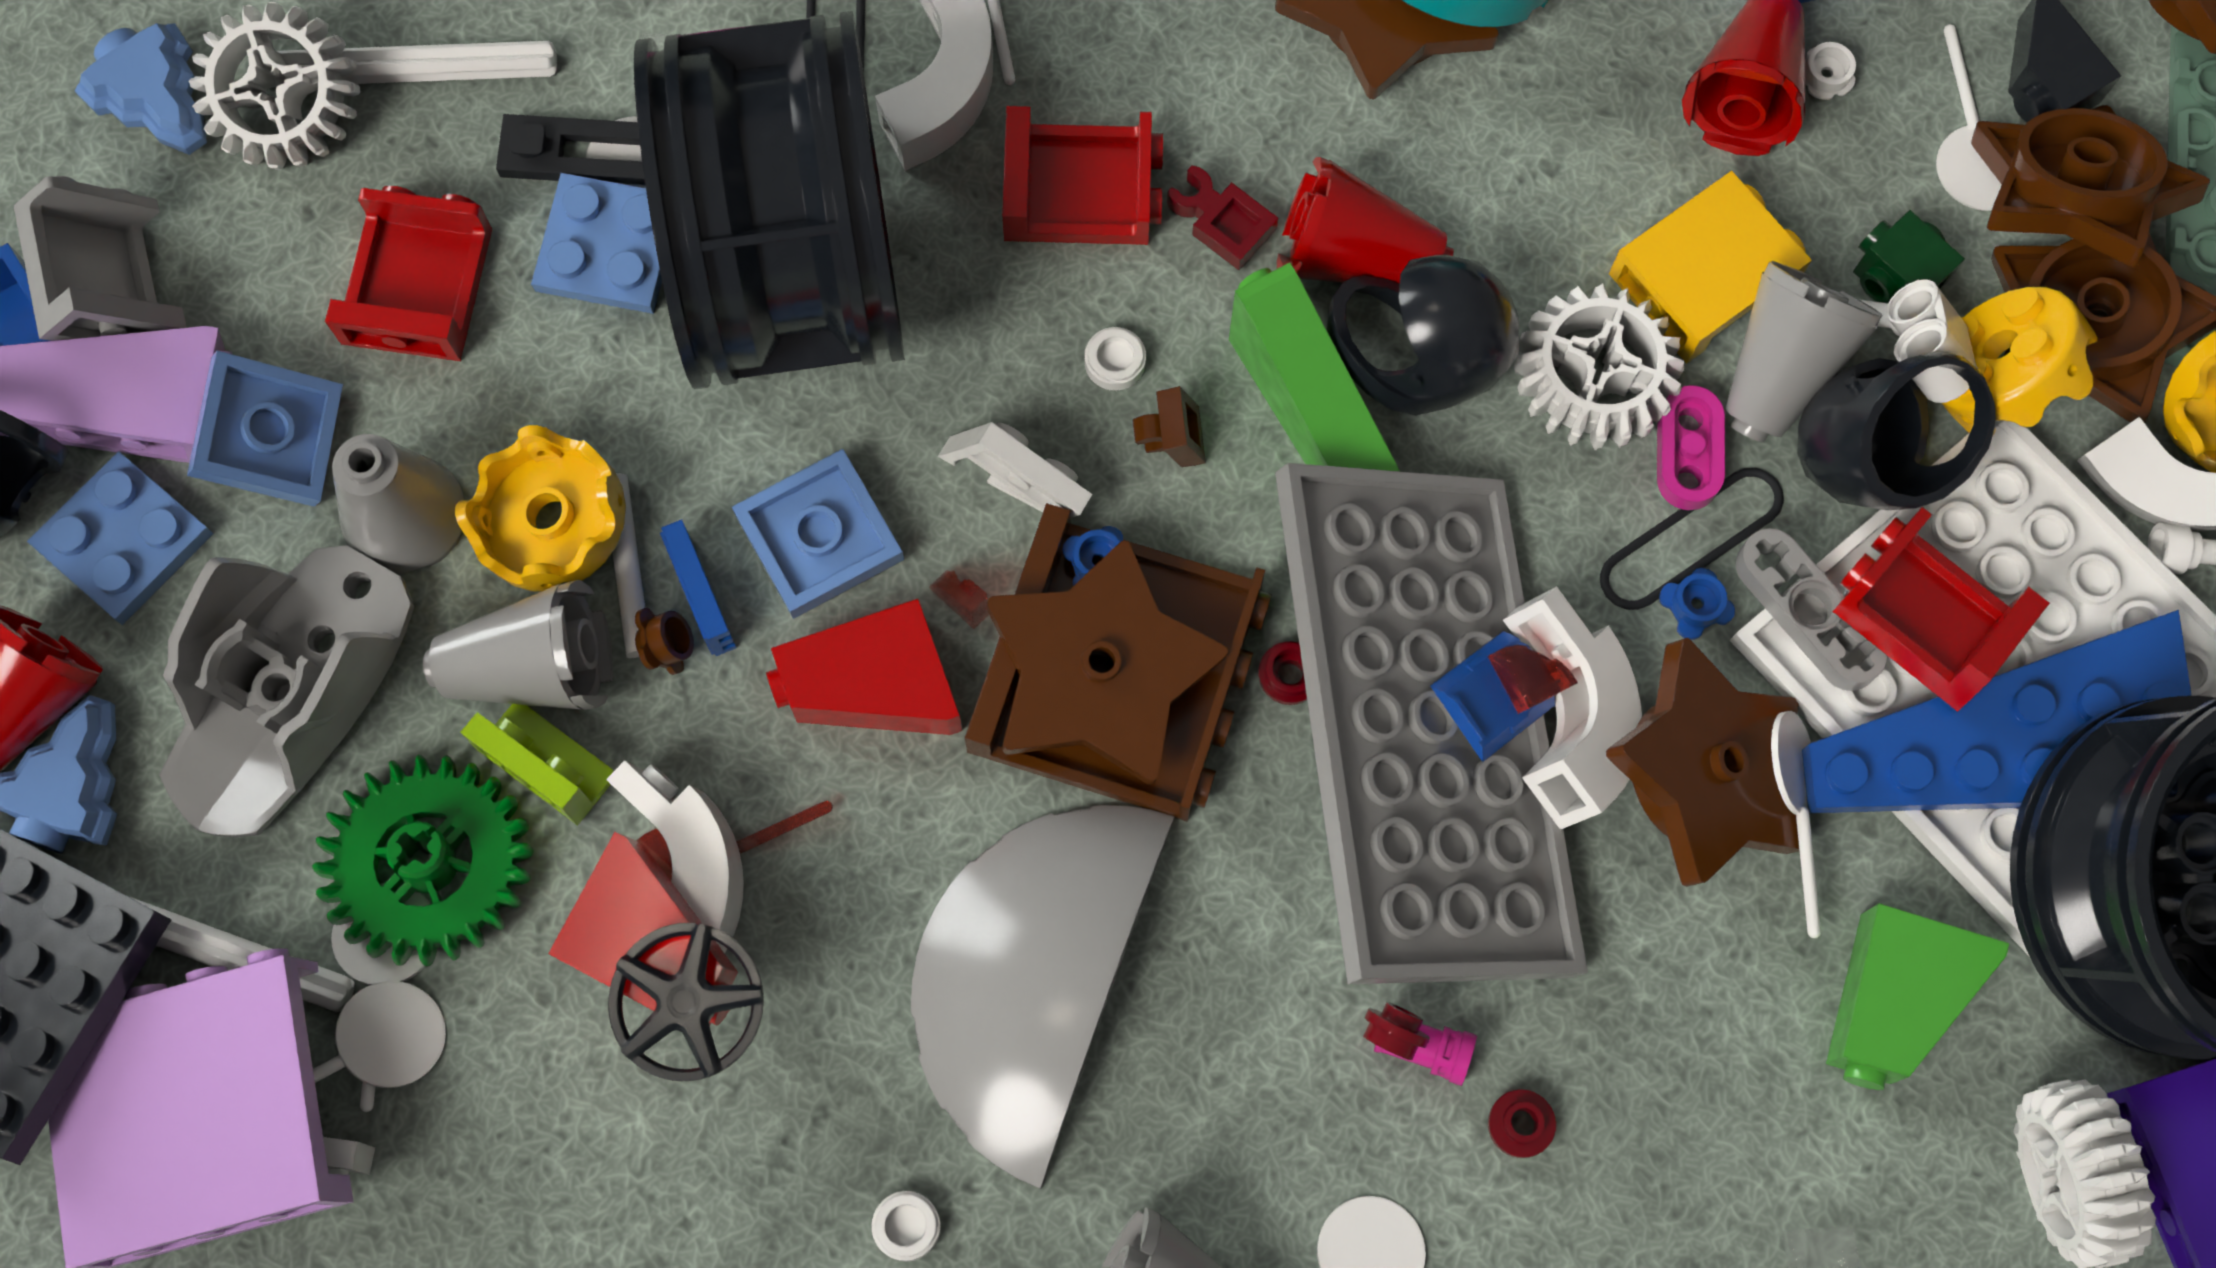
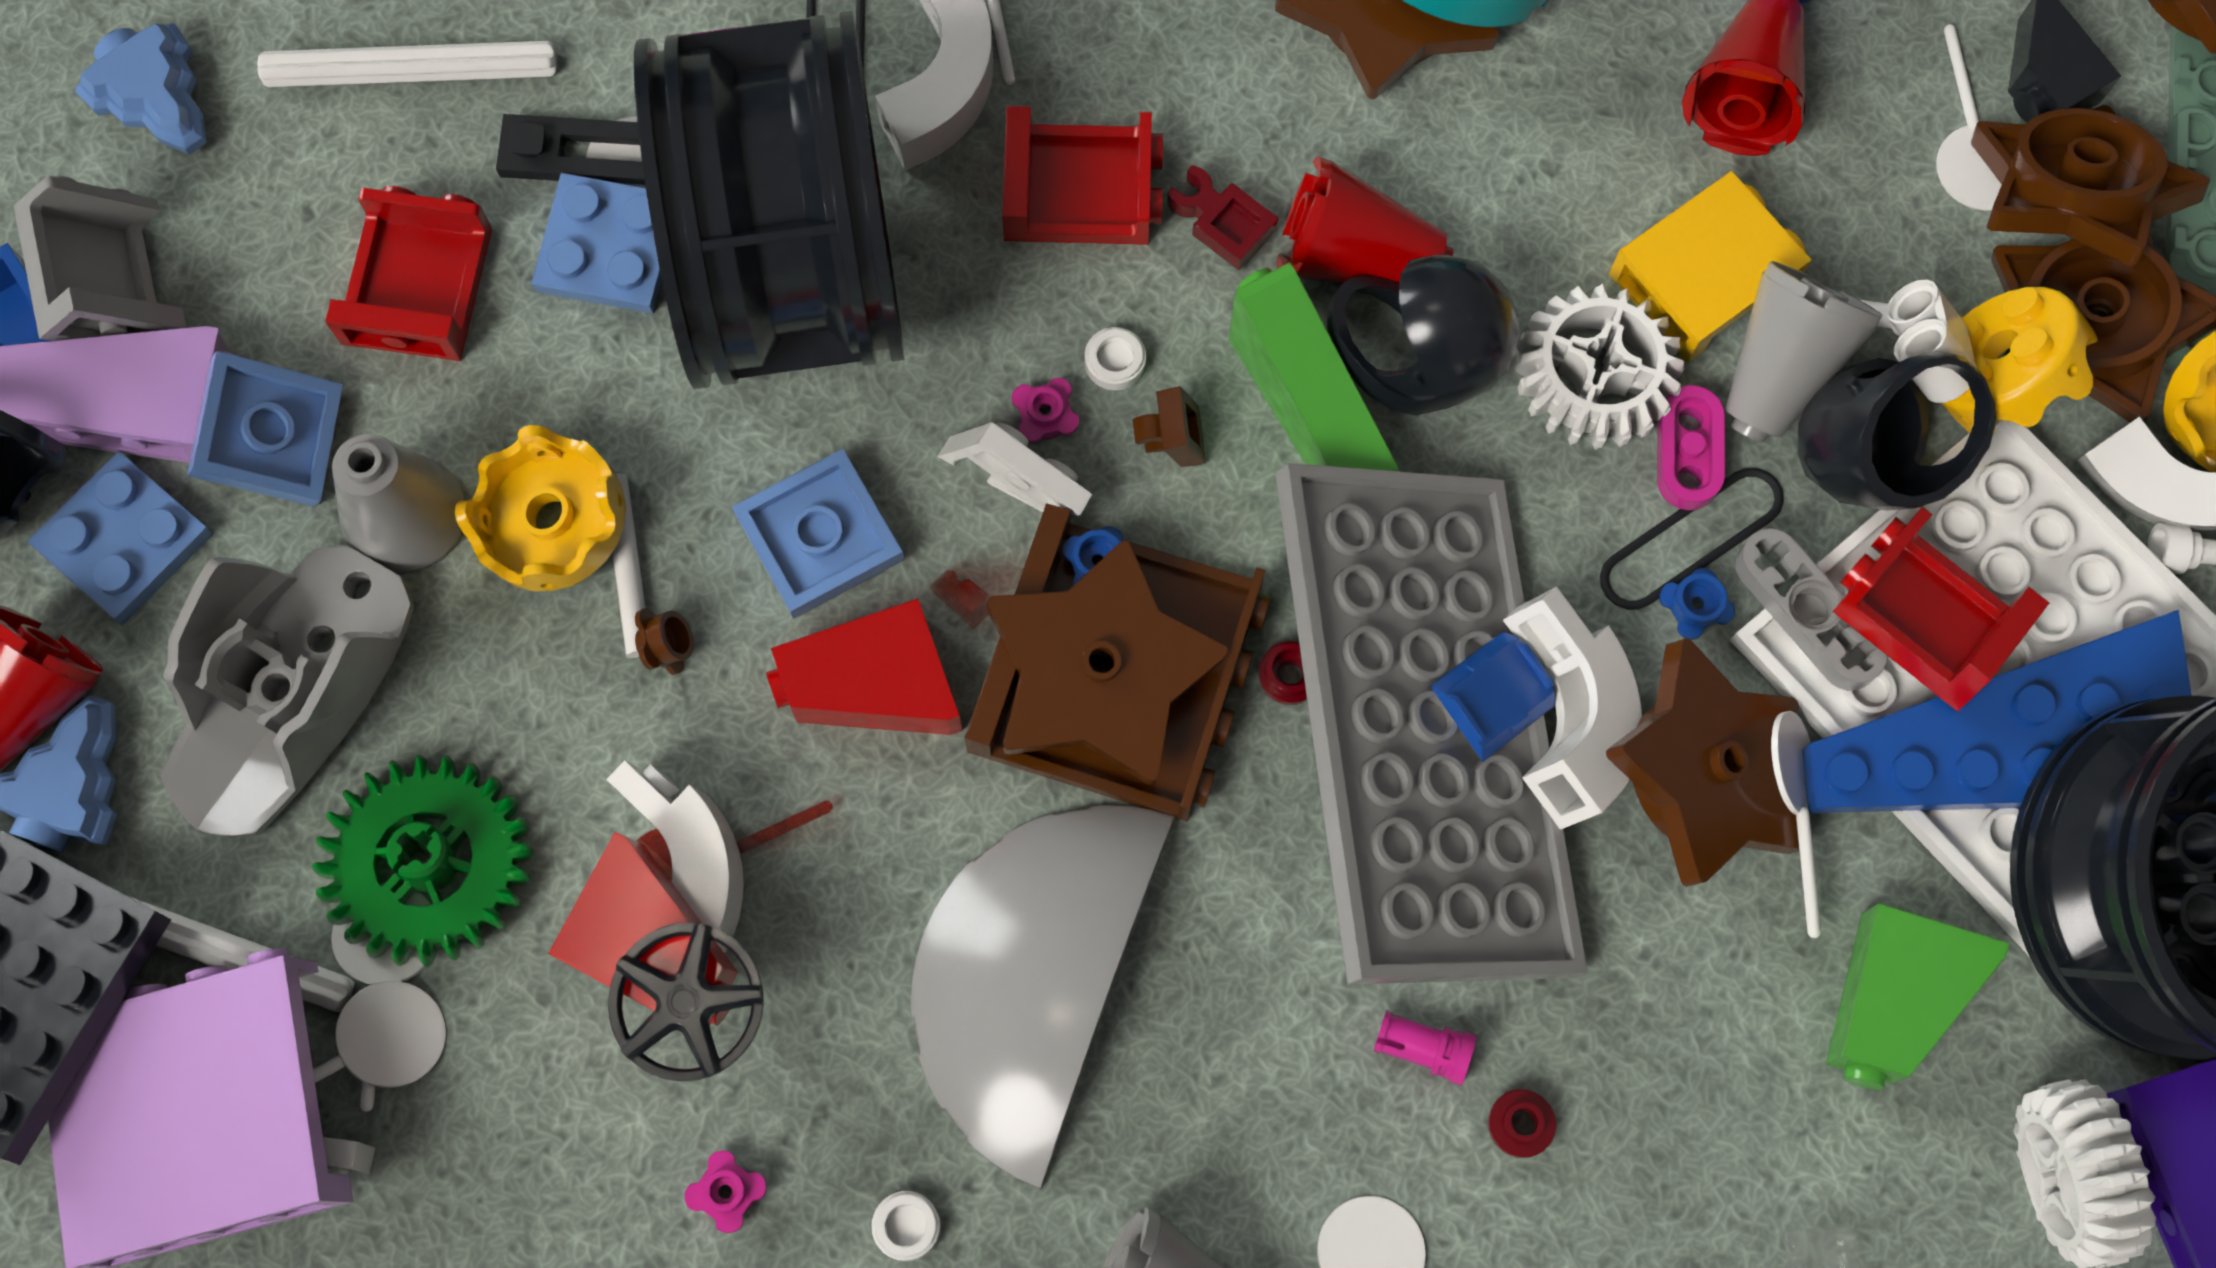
white gear [188,2,361,170] -> none
light grey cone [423,580,613,710] -> none
lime bracket [460,704,614,826] -> none
blue tile [660,519,736,656] -> none
dark red plate [1363,1002,1430,1060] -> none
clear red tile [1488,645,1578,714] -> none
white plate [1805,42,1856,100] -> none
dark green brick [1853,210,1965,303] -> none
none -> dark pink plate [685,1151,766,1233]
none -> dark pink plate [1012,378,1079,443]

